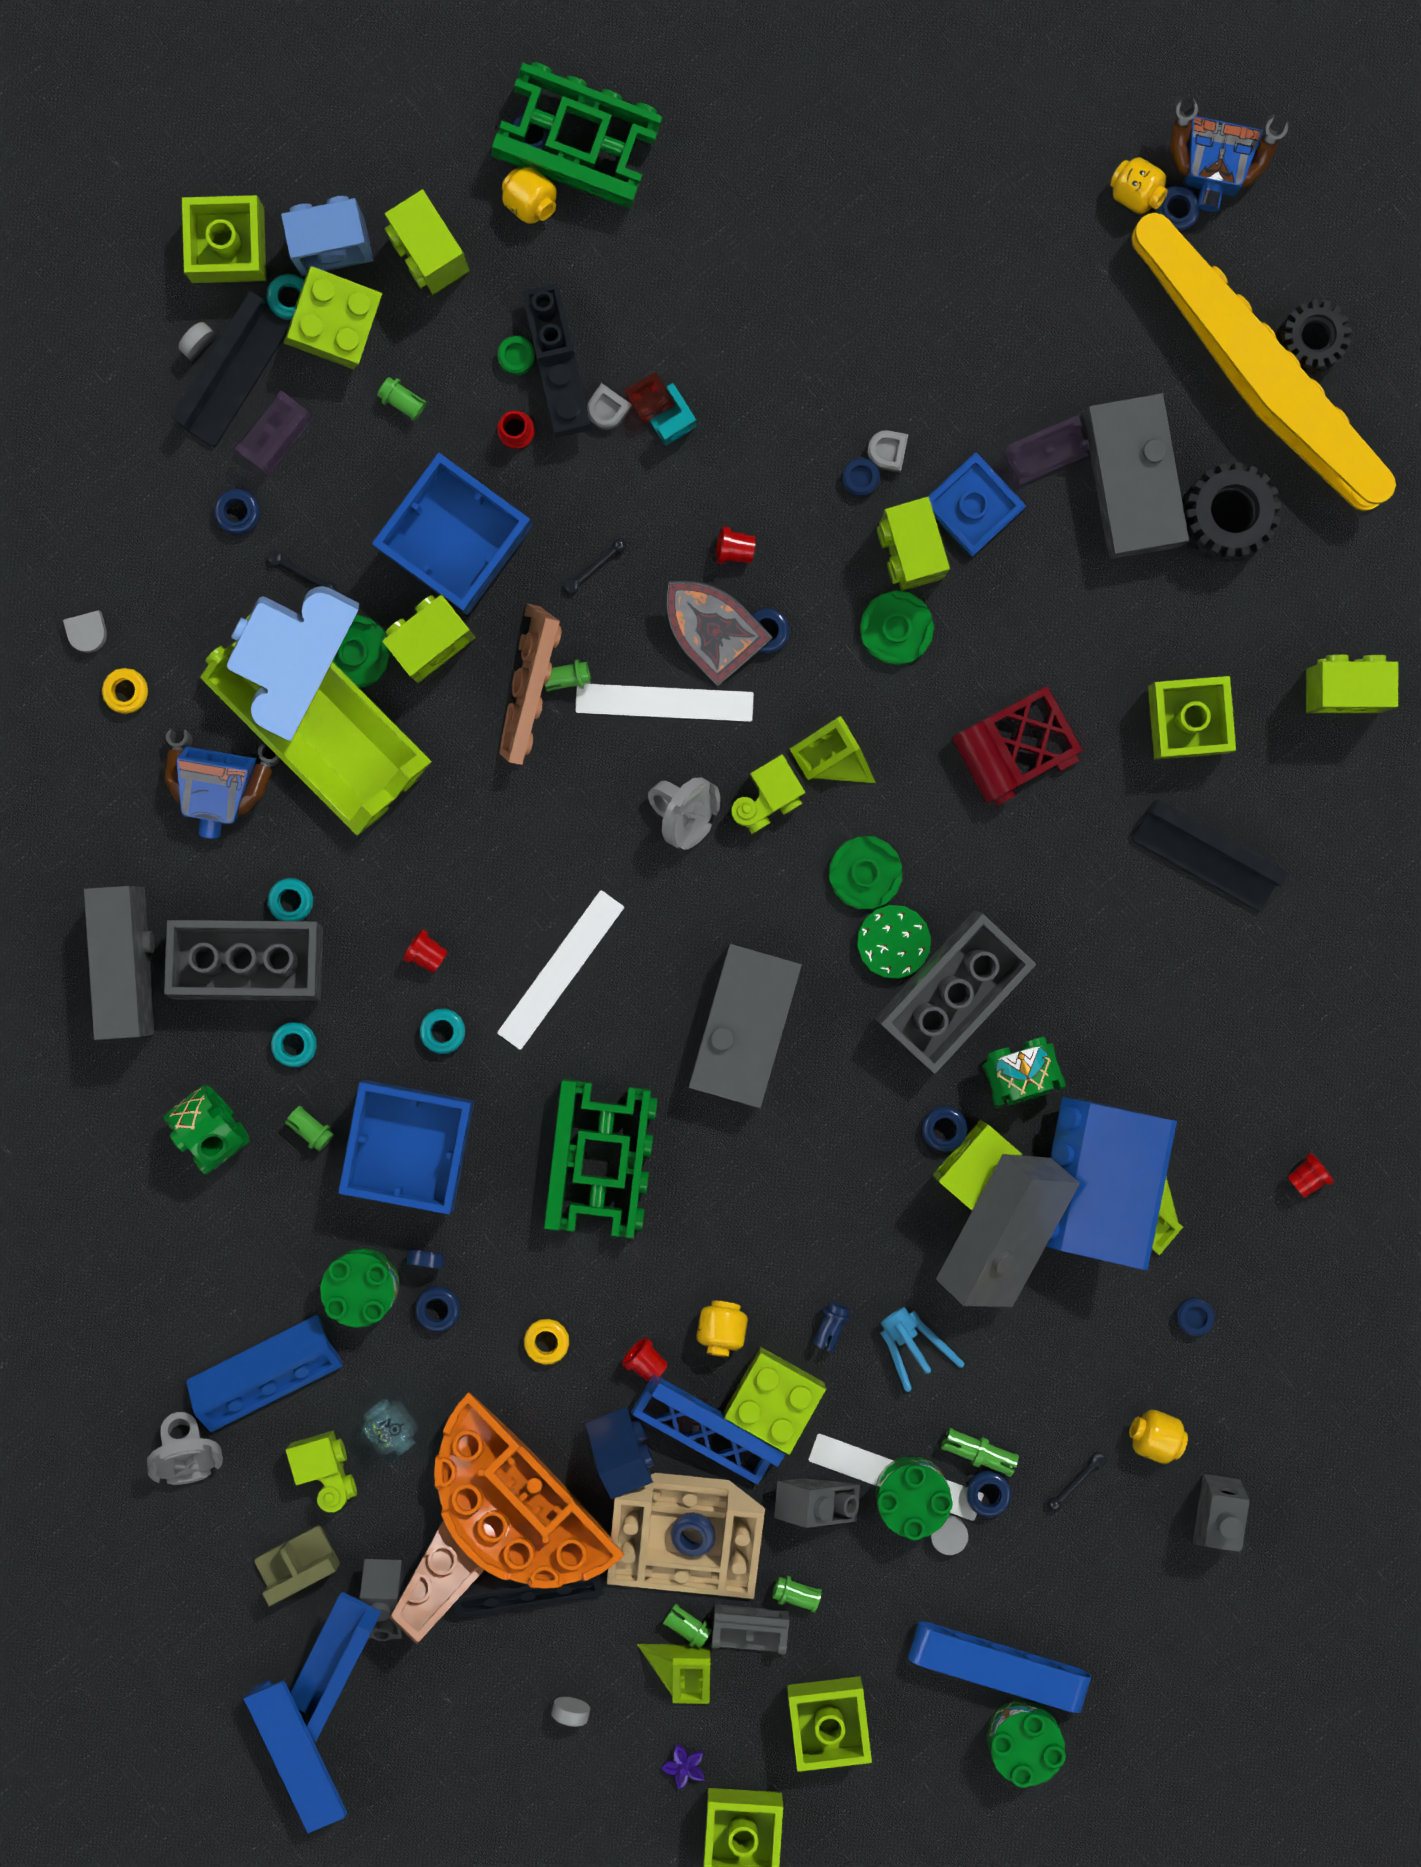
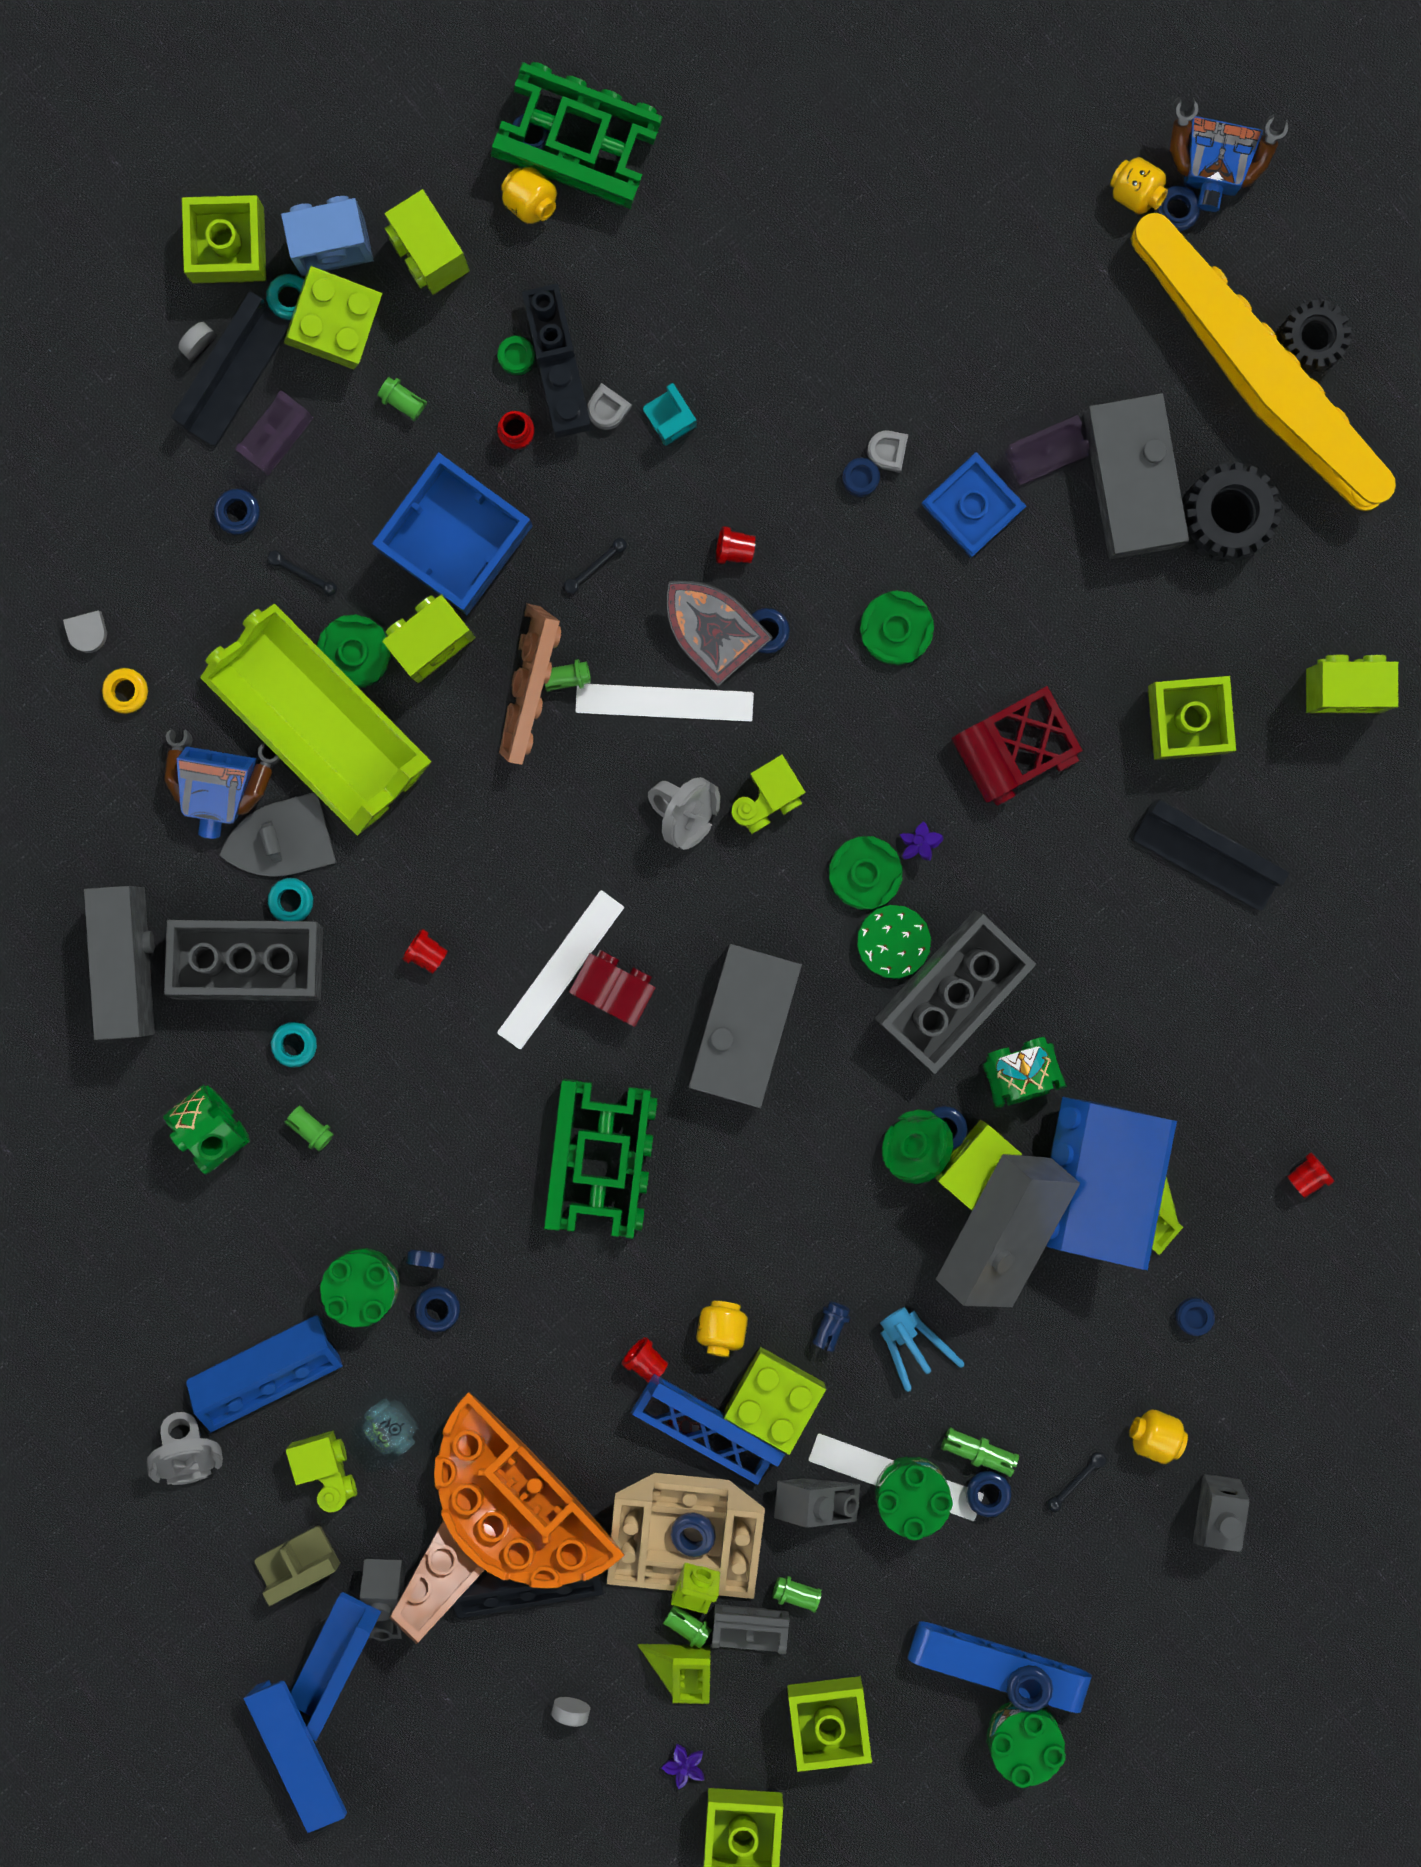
light blue brick [227,586,359,741] -> none
blue container [339,1080,475,1214] -> none
teal piece [420,1008,465,1054] -> none
yellow piece [524,1319,569,1365] -> none
dark blue brick [585,1407,655,1499] -> none
clear red tile [624,372,675,424] -> none
lime slope [790,716,876,783] -> none
lime brick [876,496,950,591] -> none
light grey tile [930,1515,968,1555] -> none
none -> dark grey shield [219,792,336,877]
none -> dark red brick [569,950,656,1027]
none -> lime bracket [671,1563,720,1614]
none -> green tile [882,1109,954,1184]
none -> dark purple plant [900,822,944,861]
none -> dark blue piece [1006,1665,1053,1713]

